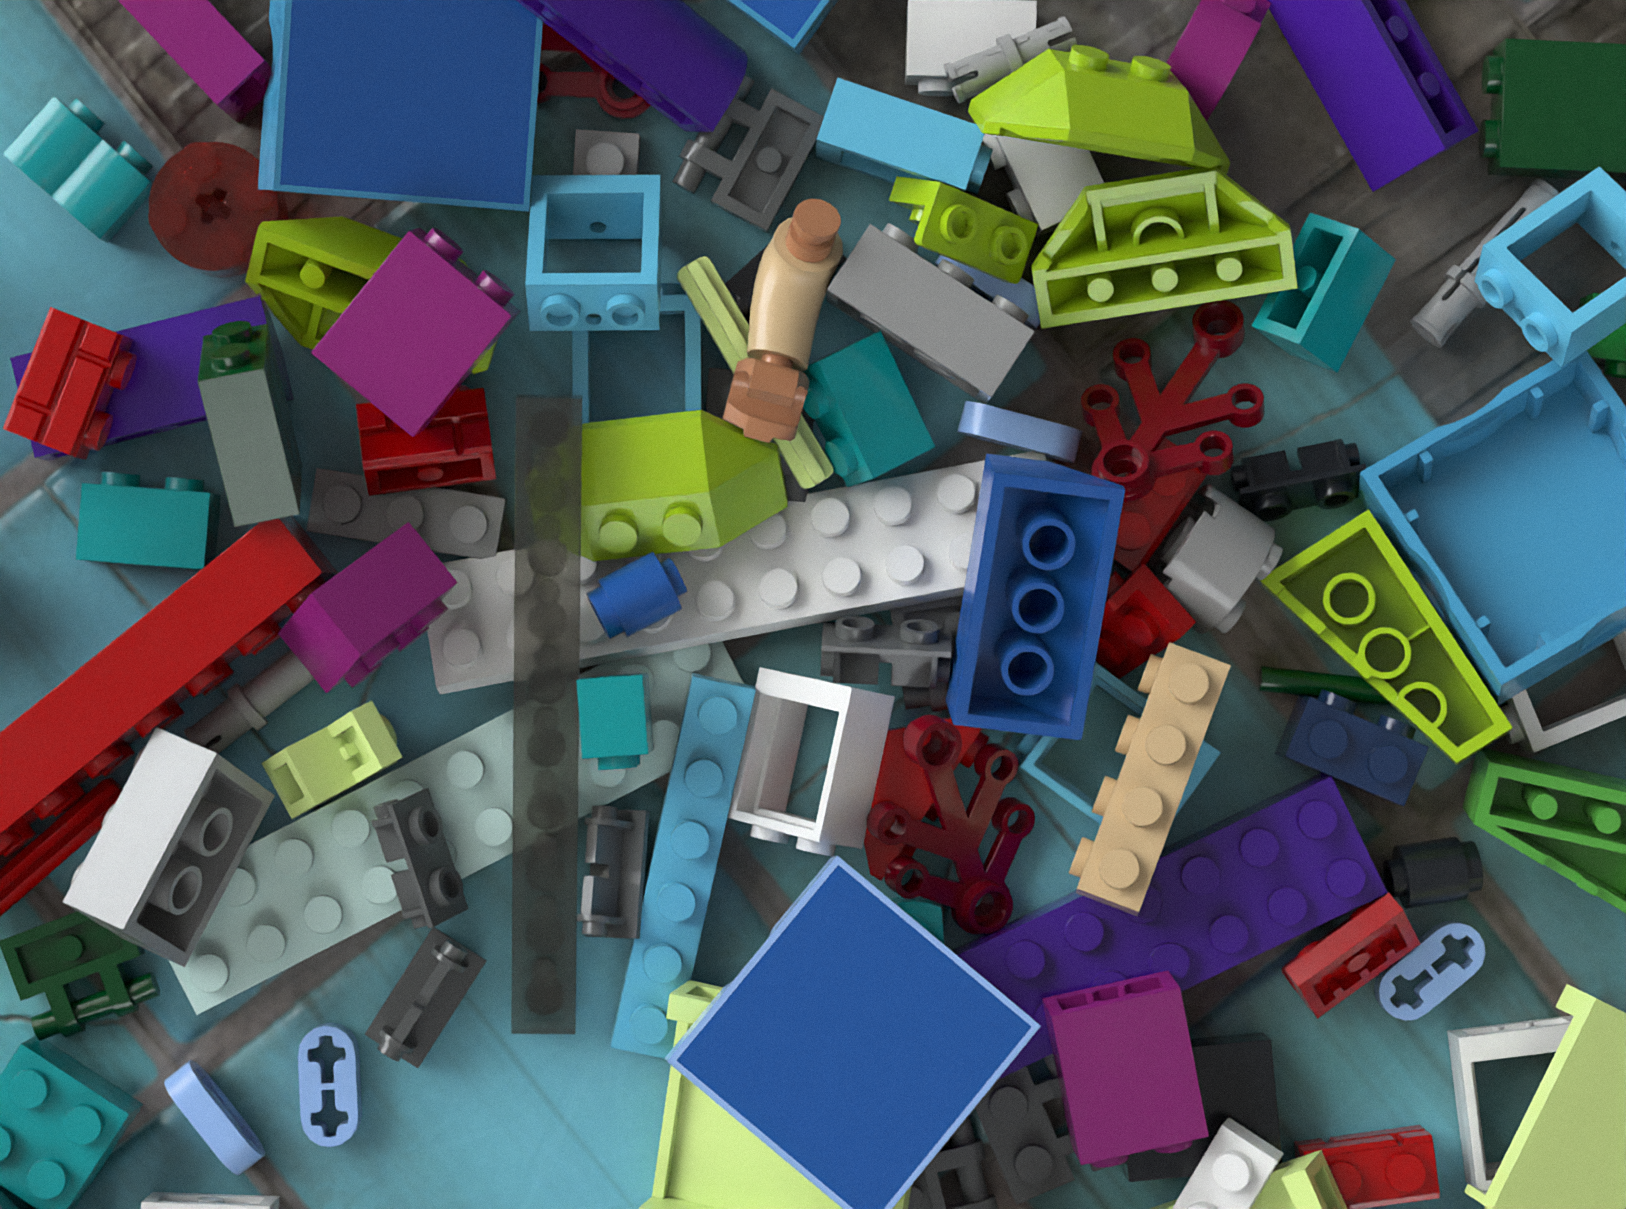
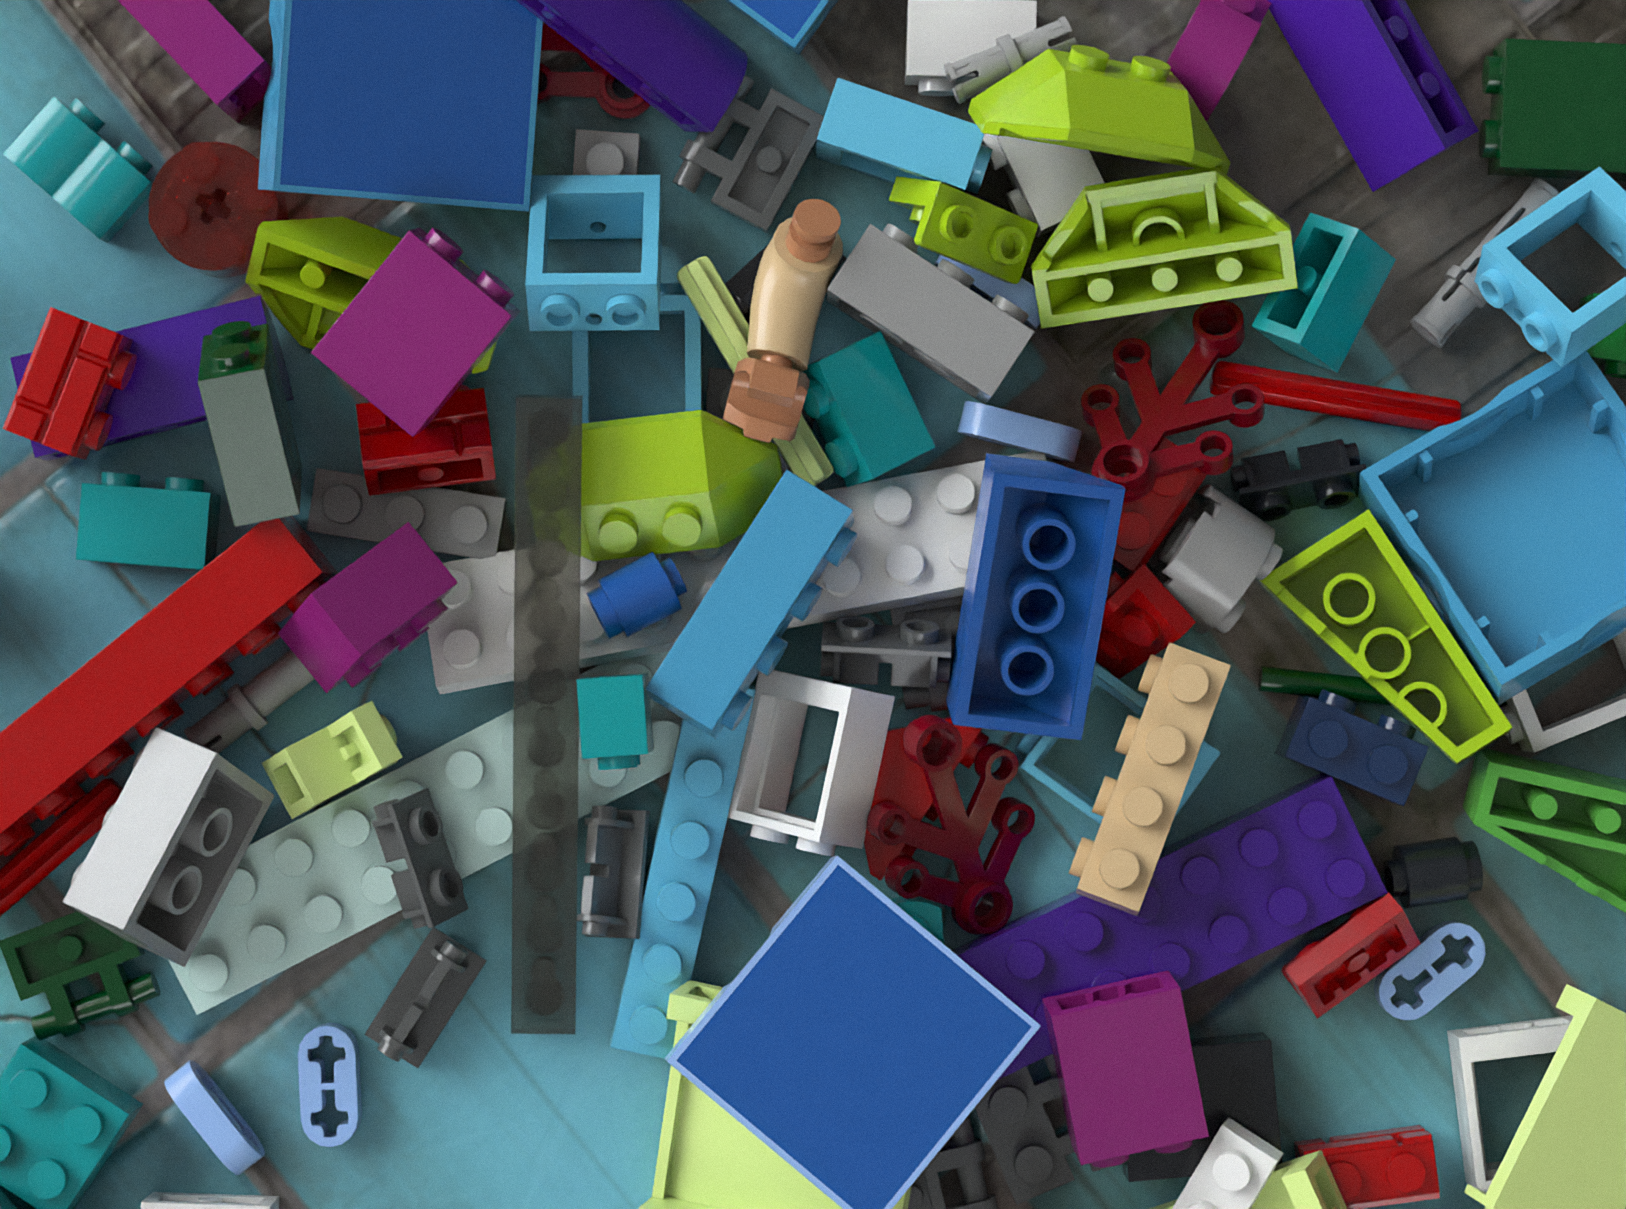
none -> dark azure brick [645,469,858,739]
none -> red axle [1210,361,1462,432]

